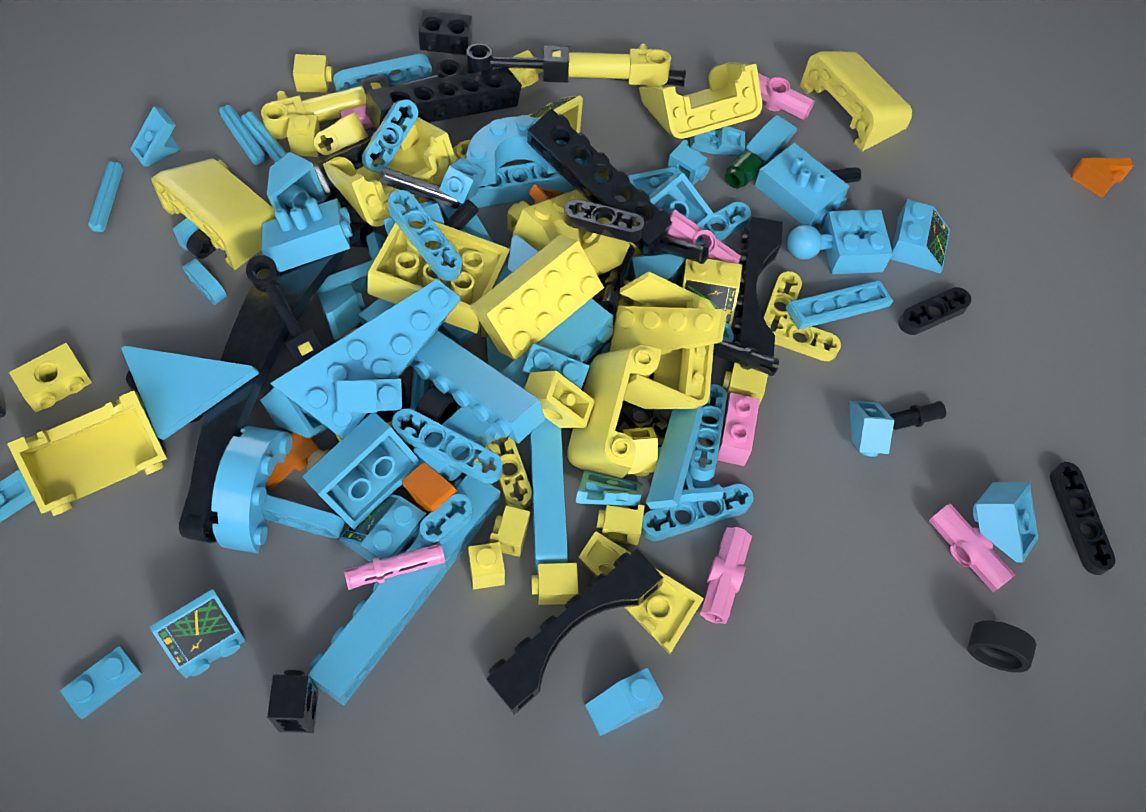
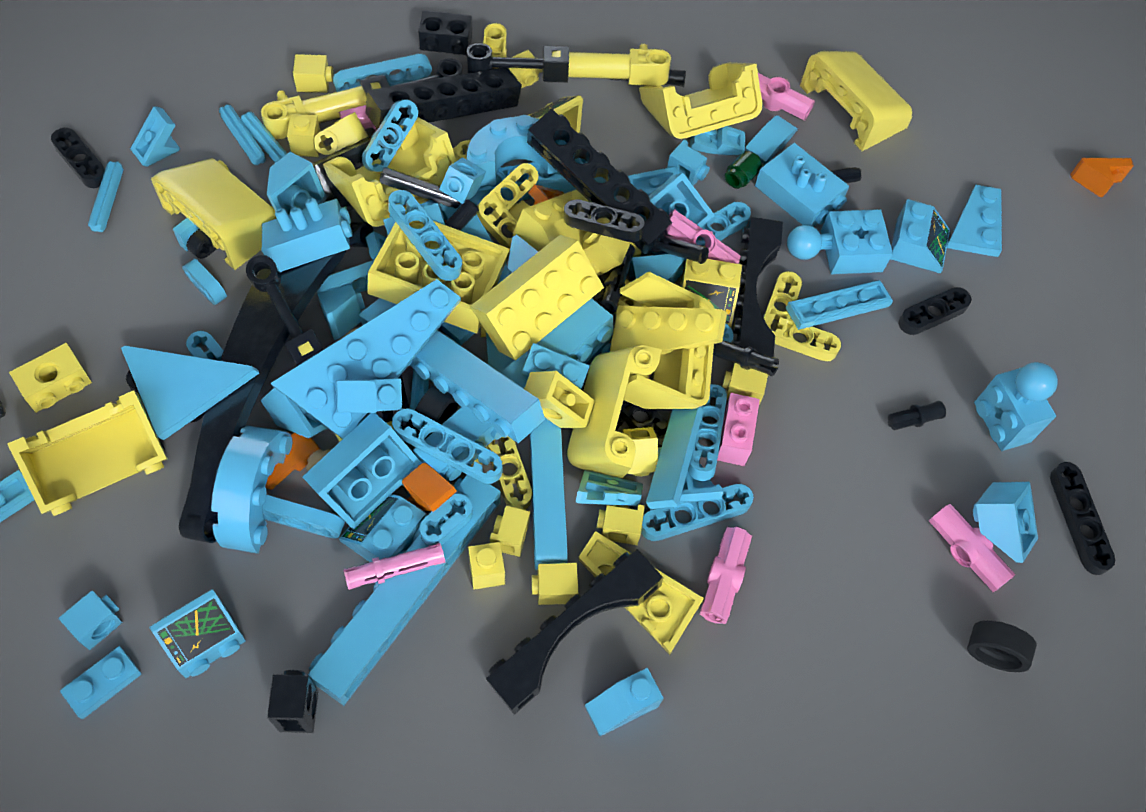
medium azure slope [849,400,894,457] -> none
none -> black beam [51,128,105,188]
none -> medium azure brick [58,591,123,651]
none -> medium azure beam [186,331,224,361]
none -> light yellow beam [477,163,539,254]
none -> light yellow piece [483,23,507,69]
none -> medium azure wing [947,185,1002,257]
none -> medium azure brick [974,362,1058,451]

